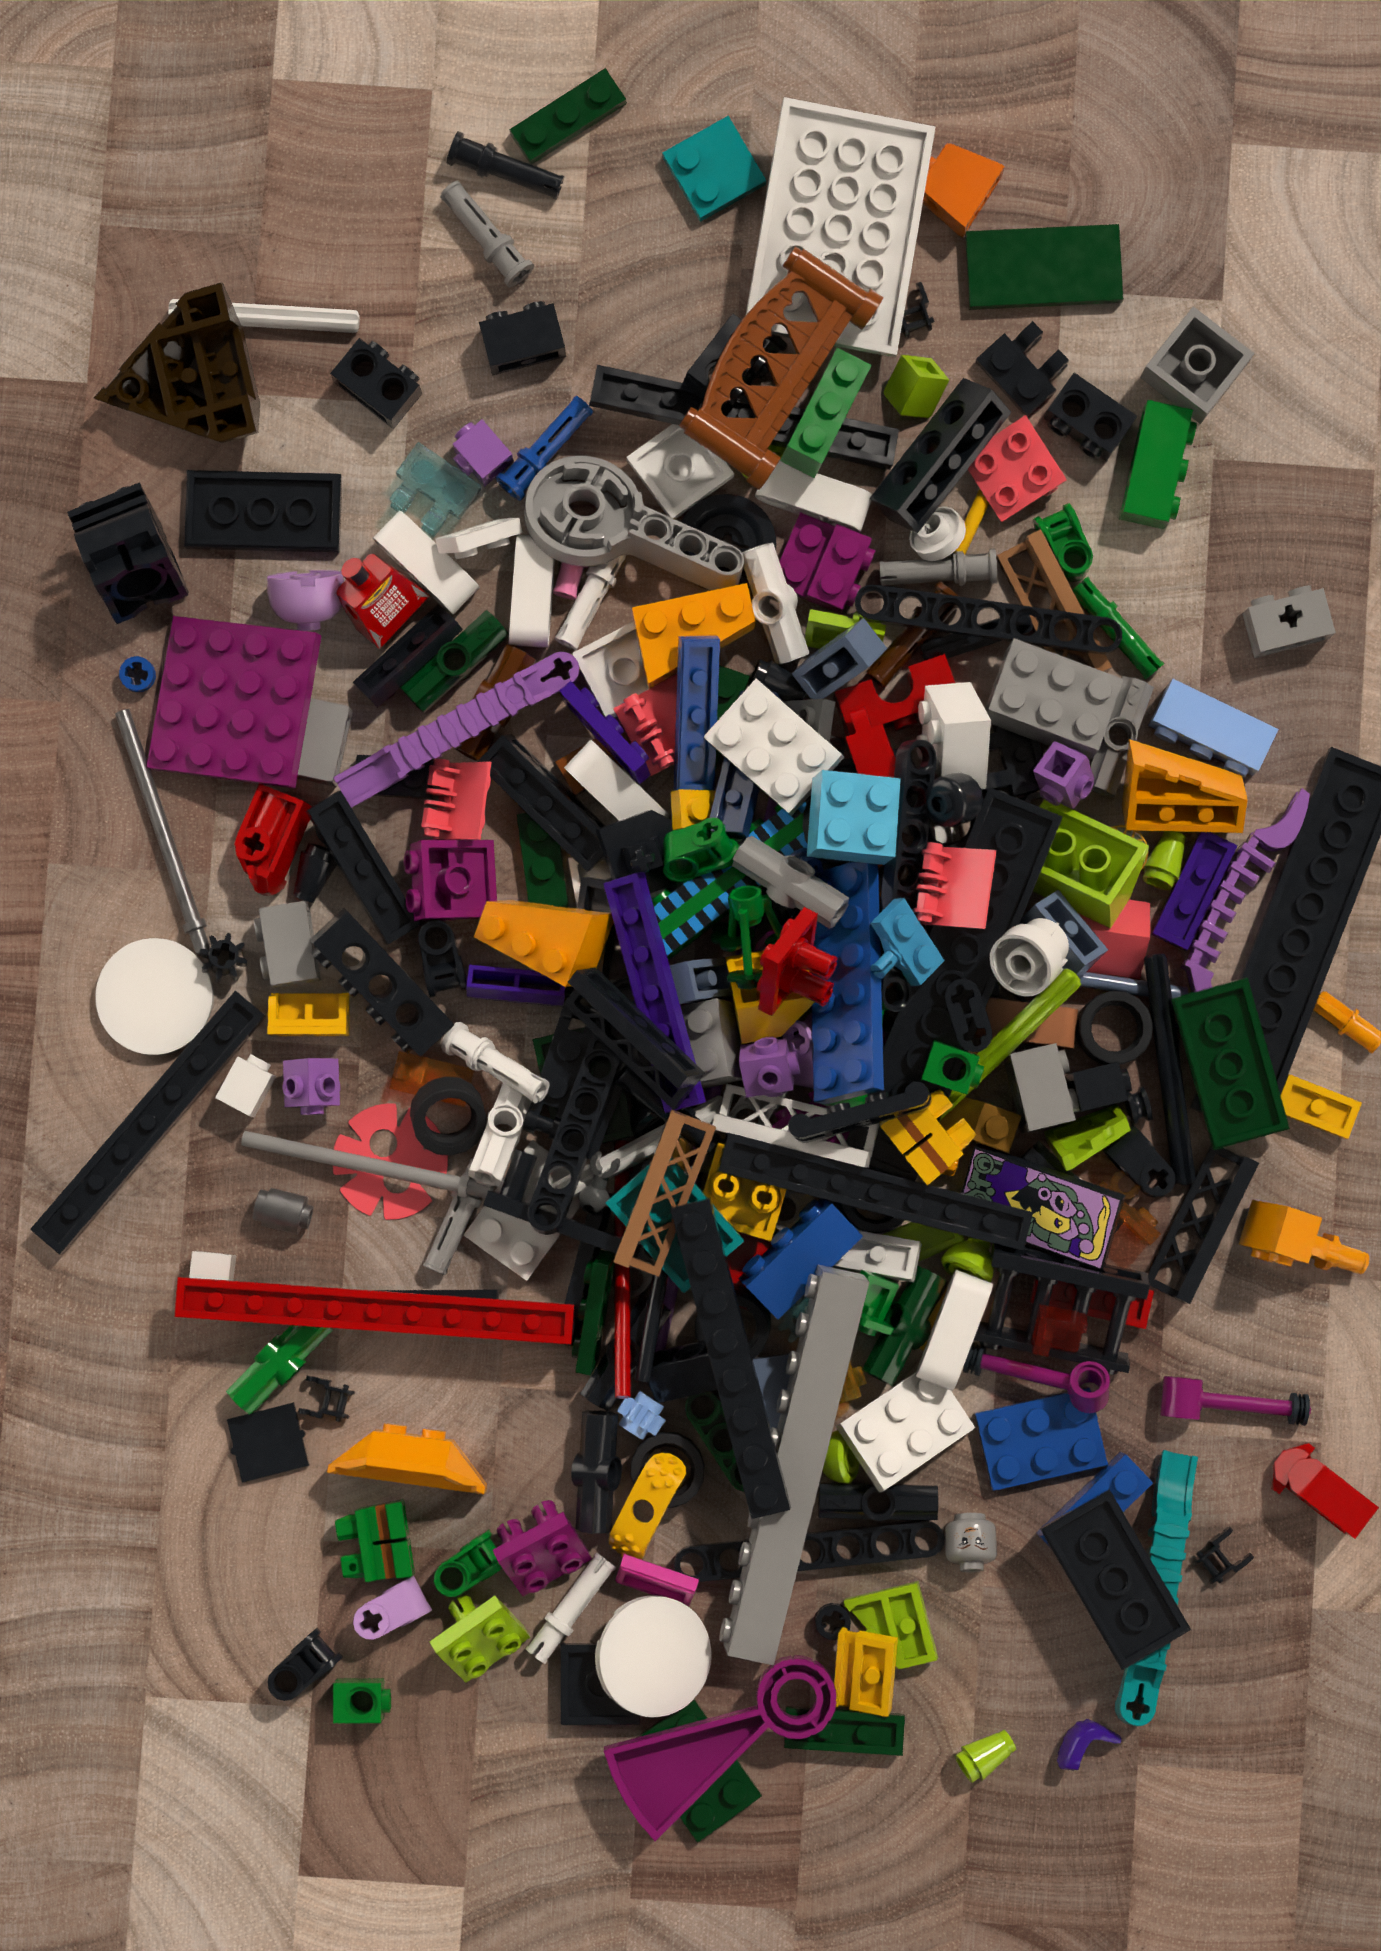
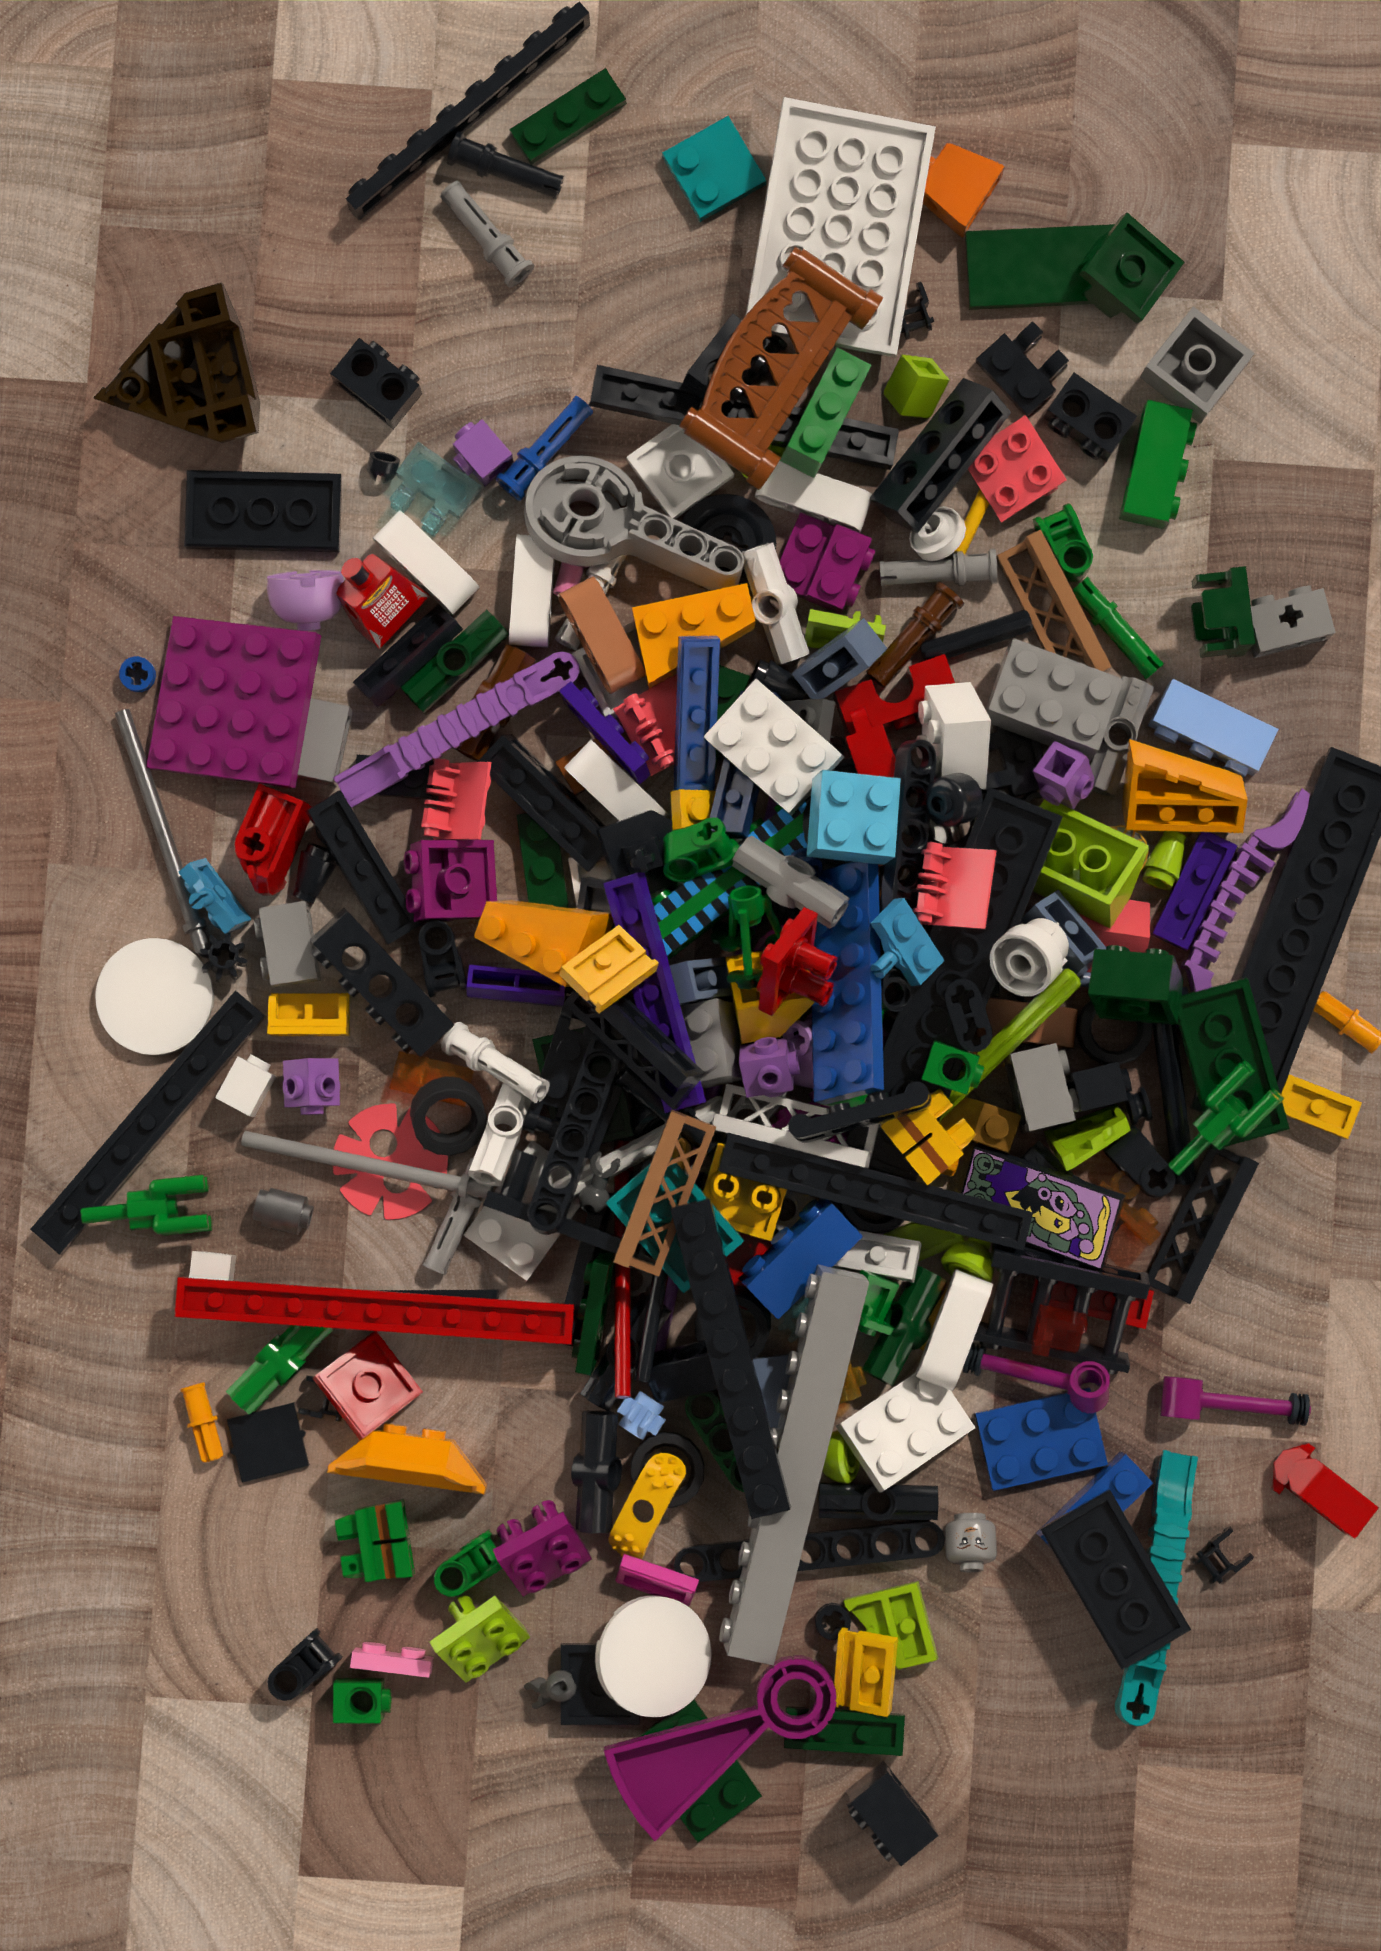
black piece [67,482,189,625] -> none
white axle [168,299,360,333] -> none
lavender piece [353,1575,432,1640] -> none
white plate [435,518,523,559] -> none
black brick [479,301,566,376] -> none
white pin [525,1552,616,1664] -> none
black beam [855,585,1122,655] -> none
lime cone [955,1730,1016,1783] -> none
dark purple hair [1057,1719,1122,1771] -> none
light orange brick [1239,1200,1369,1274] -> none
none -> green plant [81,1175,213,1236]
none -> dark azure plate [178,858,252,934]
none -> light orange axle [180,1382,224,1462]
none -> plate [312,1331,423,1441]
none -> black plate [345,1,590,220]
none -> bright pink plate [350,1642,434,1678]
none -> black hinge [367,451,400,483]
none -> dark grey arm [524,1670,577,1709]
none -> nougat beam [558,576,645,694]
none -> yellow plate [560,925,659,1014]
none -> black brick [846,1760,939,1866]
none -> dark green panel [1079,212,1185,324]
none -> dark green brick [1088,945,1183,1025]
none -> green plant [1168,1060,1285,1175]
none -> dark green panel [1191,566,1255,658]

